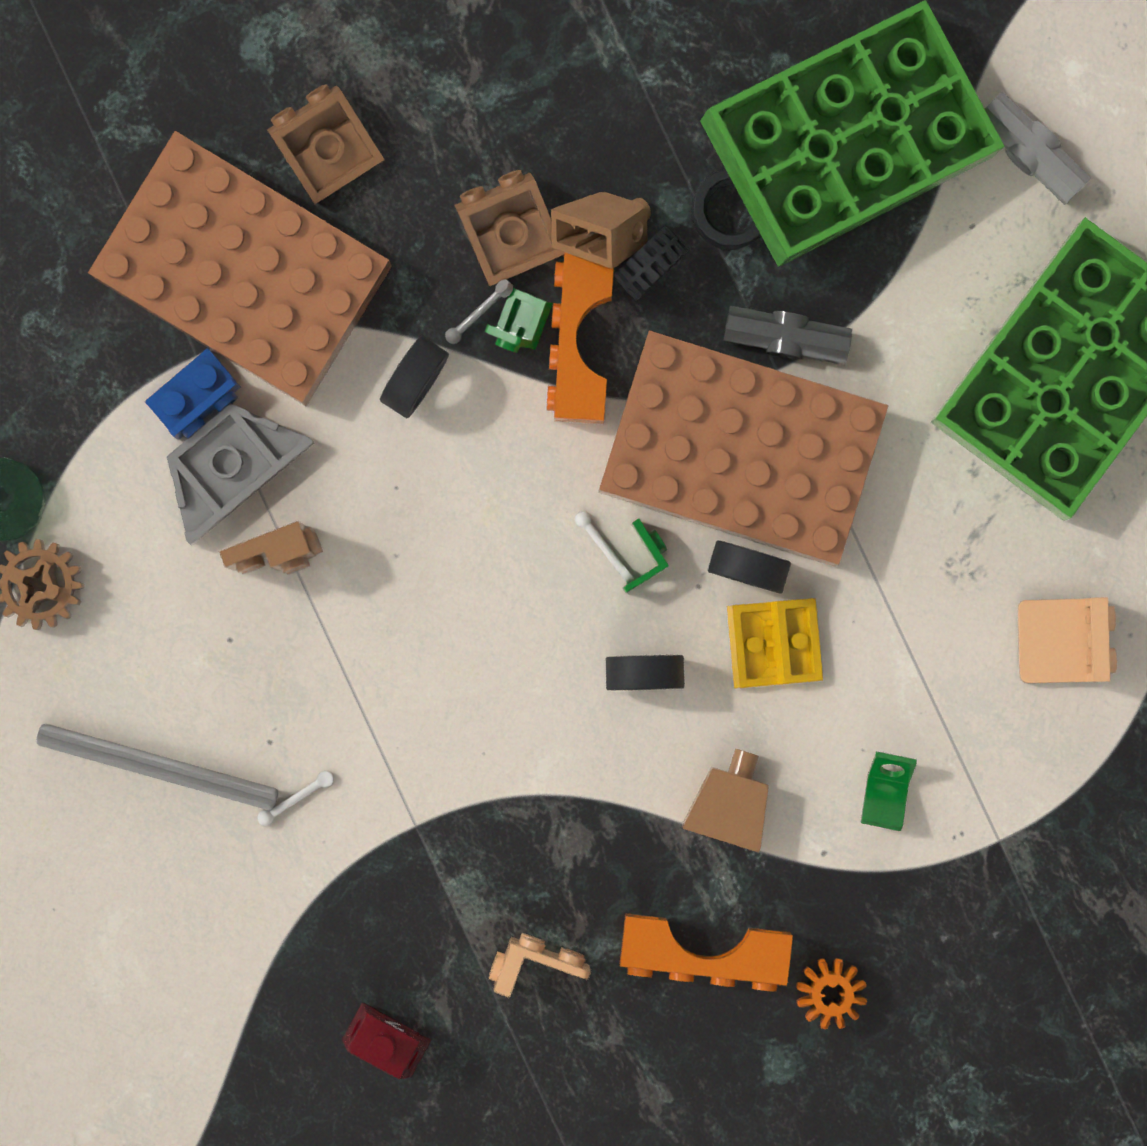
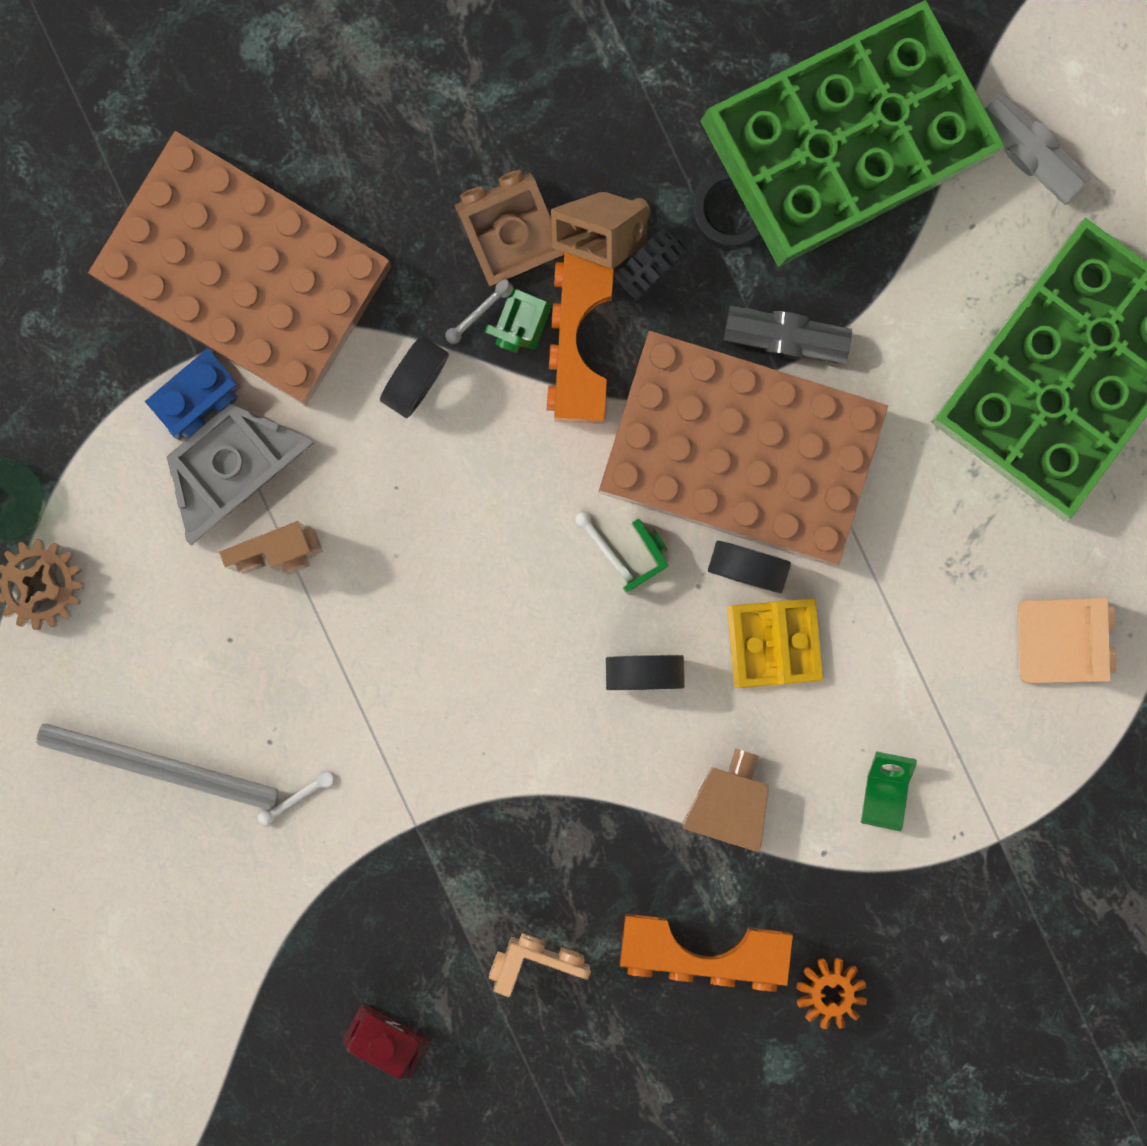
medium nougat plate [267,84,384,204] -> none

